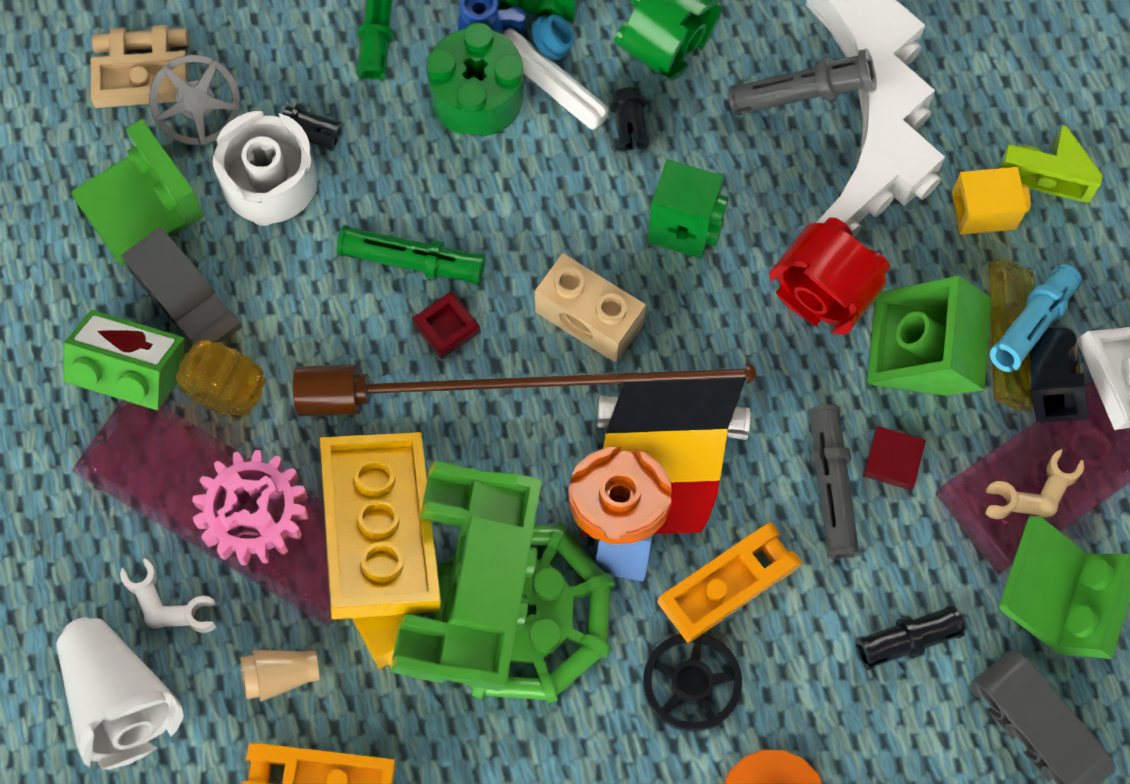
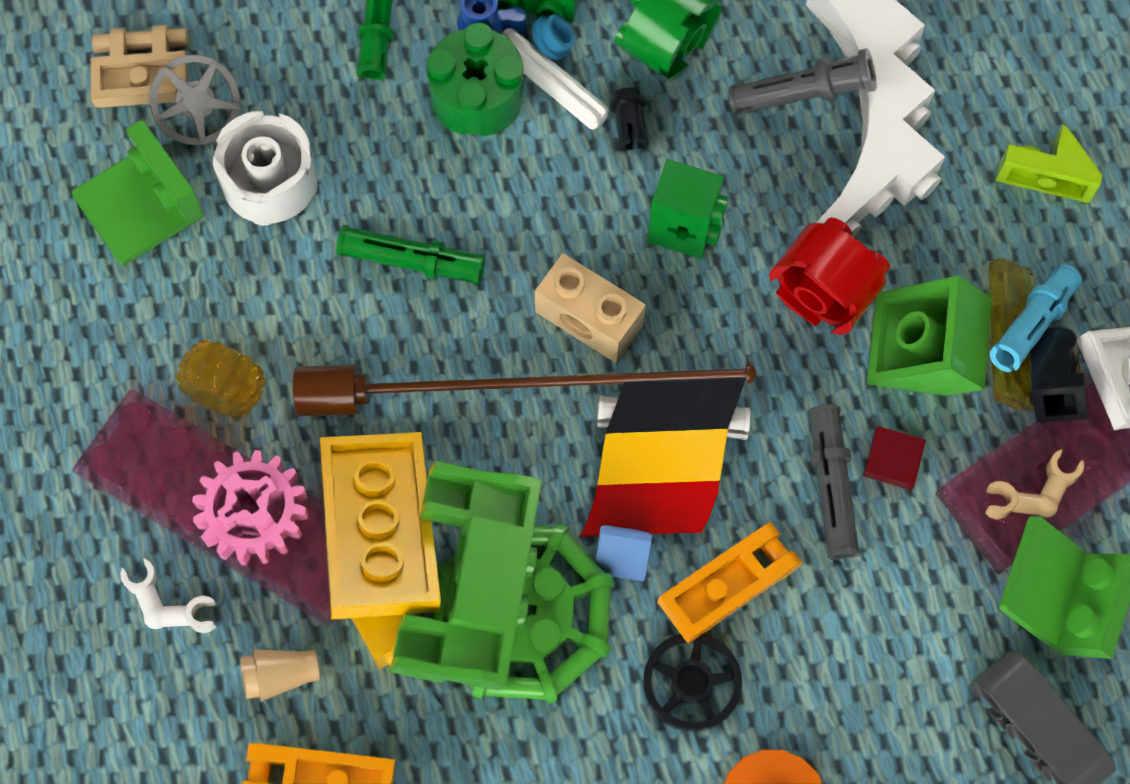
white cone [56,617,184,769] -> none
bright green brick [64,309,185,411] -> none
dark grey piece [121,226,243,357] -> none
black pin [282,104,342,151] -> none
dark red tile [412,291,481,360] -> none
orange plate [568,447,672,544] -> none
black pin [855,605,965,670] -> none
yellow brick [952,167,1031,235] -> none

